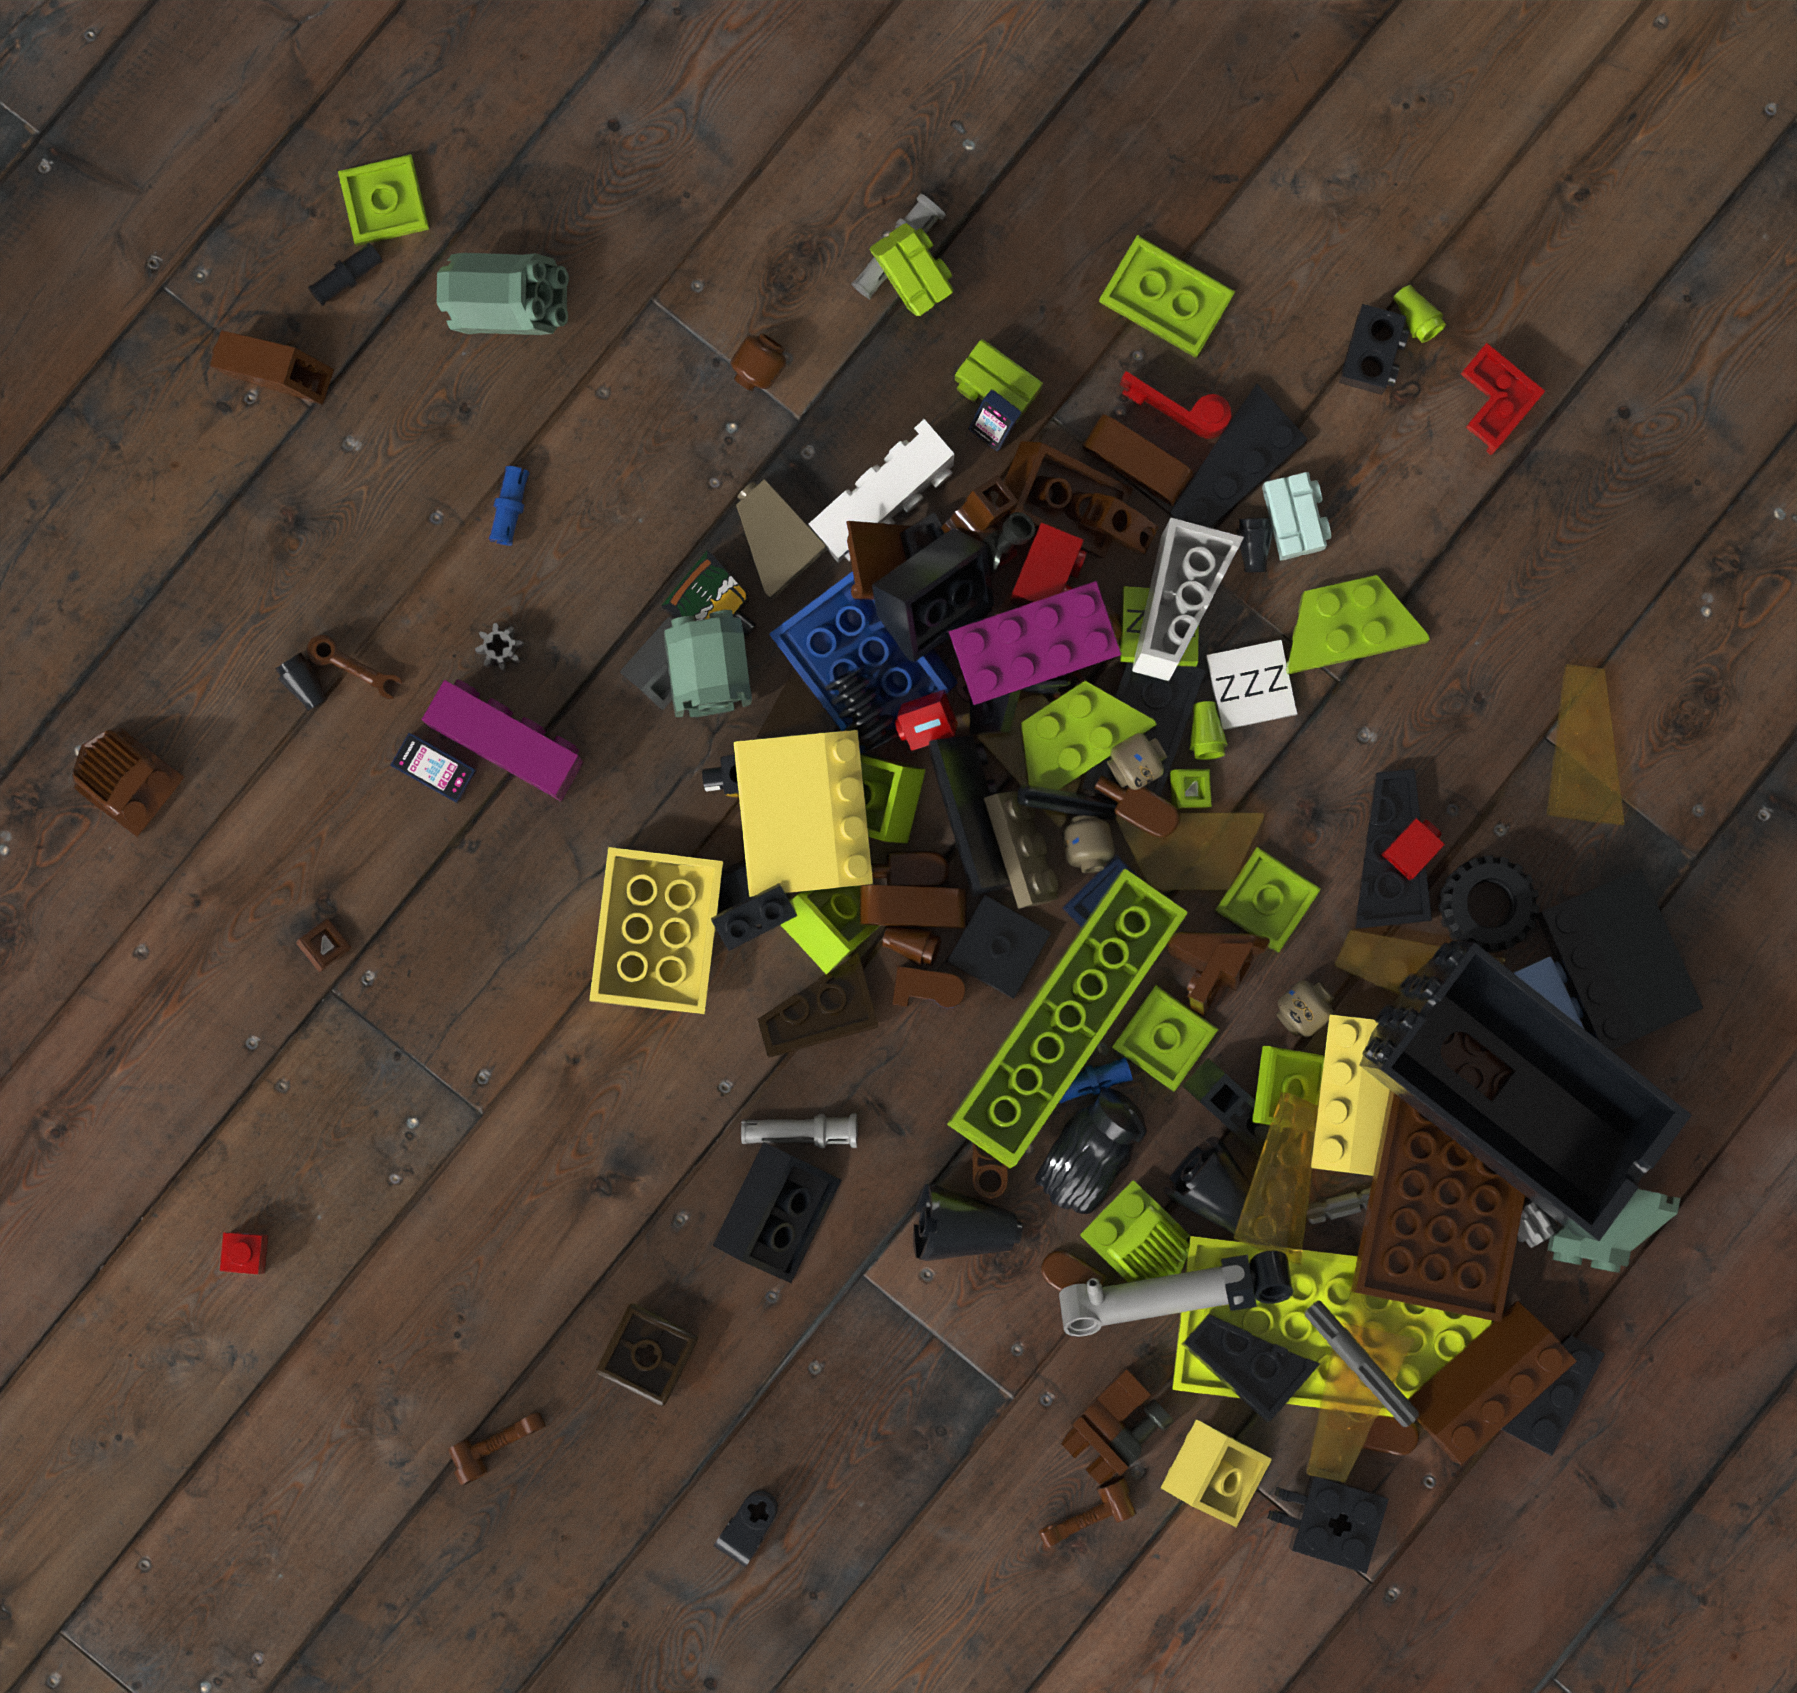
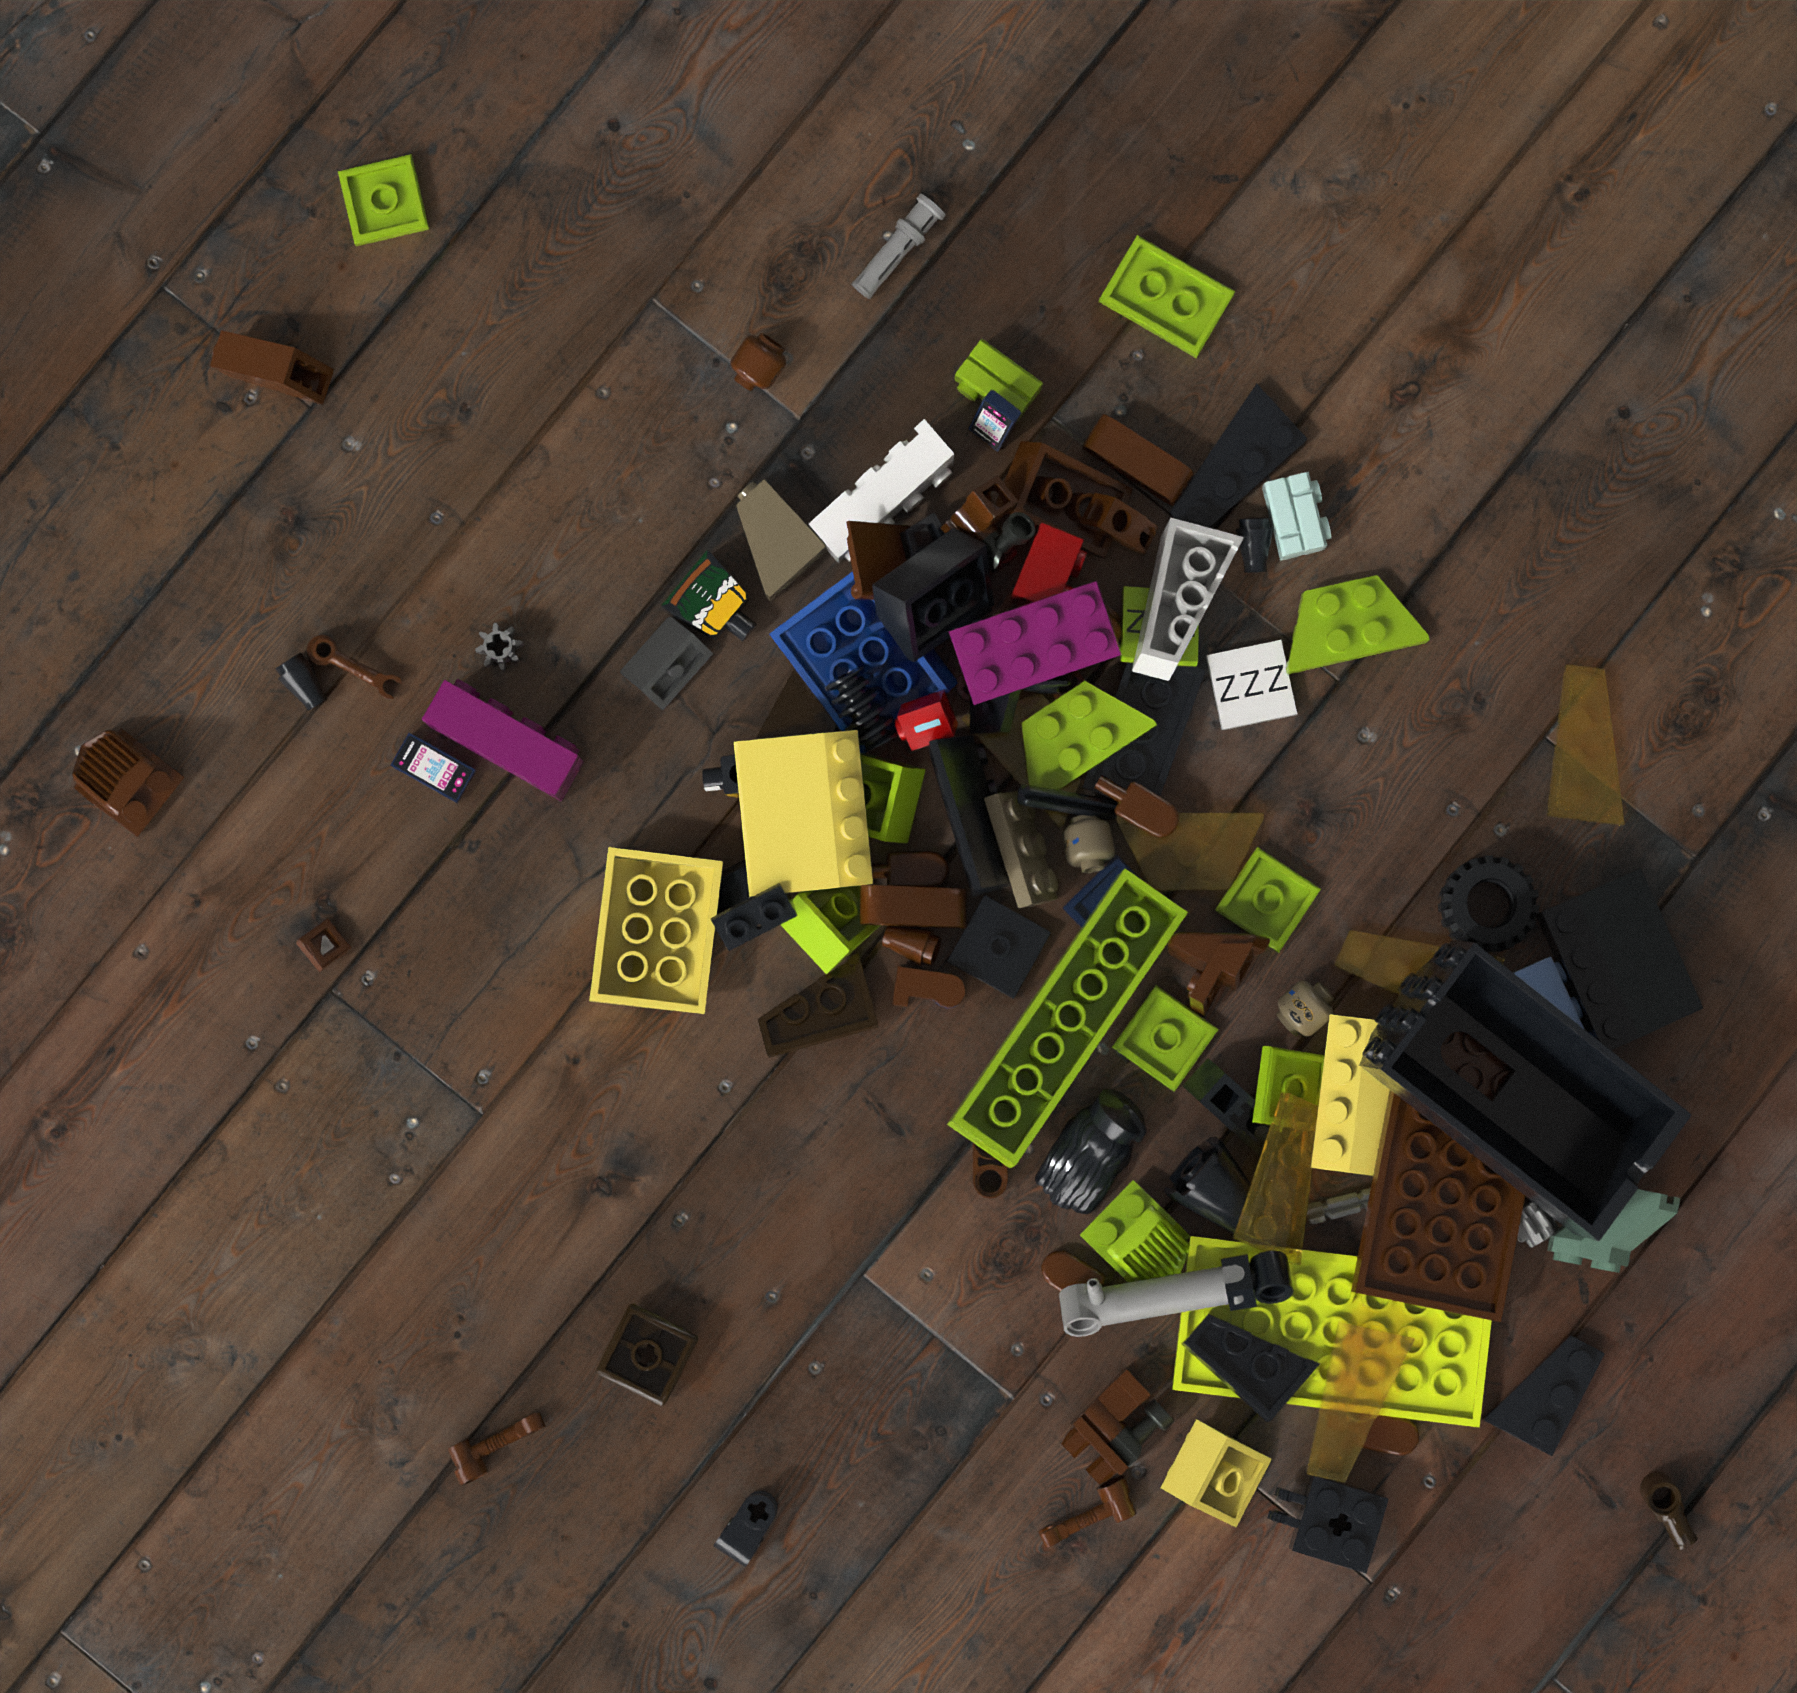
red brick [220,1232,268,1275] -> none
black pin [308,242,383,306] -> none
sand green brick [437,253,569,335] -> none
blue pin [489,466,530,546] -> none
sand green brick [664,610,752,717] -> none
black slope [713,1142,842,1283] -> none
light grey pin [741,1113,858,1148] -> none
lime brick [869,223,953,316] -> none
black cone [913,1184,1022,1261] -> none
blue pin [1059,1057,1133,1104] -> none
dark tan head [1107,733,1167,790] -> none
red door [1120,371,1231,439] -> none
lime tile [1170,769,1212,809] -> none
lime cone [1190,701,1228,760] -> none
dark grey axle [1304,1300,1419,1427] -> none
black brick [1339,304,1410,395] -> none
black wing [1354,769,1432,929] -> none
red brick [1381,818,1445,880] -> none
lime cone [1393,285,1446,343] -> none
reddish brown slope [1407,1301,1577,1465] -> none
red panel [1461,343,1545,456] -> none
none -> dark brown pin [1640,1472,1698,1550]

